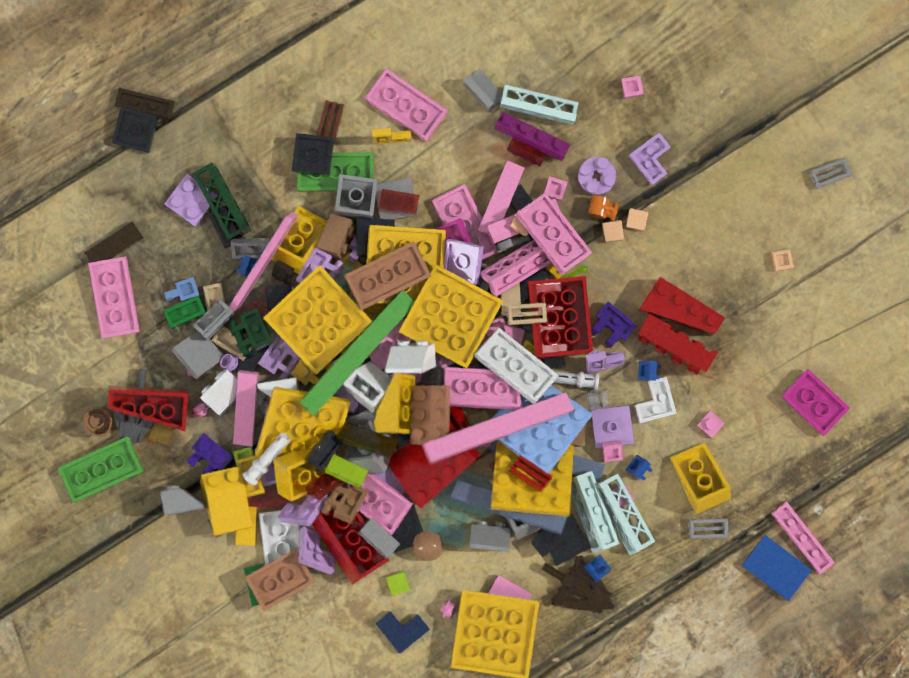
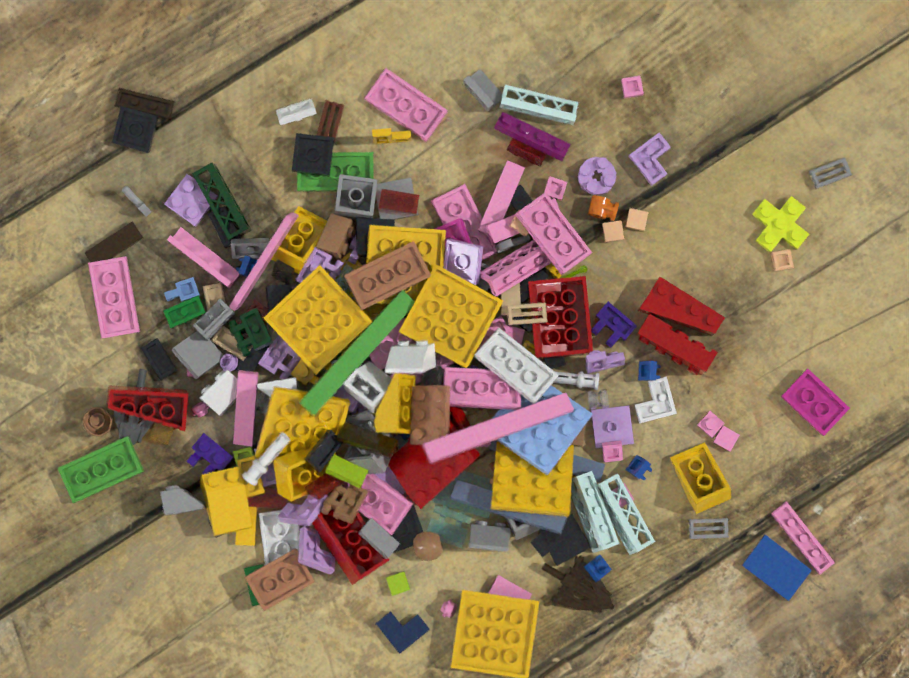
red tile [509,455,553,493] -> none
none -> light grey bar [122,186,152,217]
none -> black tile [141,338,178,381]
none -> bright pink fence [167,227,241,289]
none -> white plate [276,99,317,125]
none -> bright pink tile [713,426,740,452]
none -> neon yellow plate [752,196,809,252]

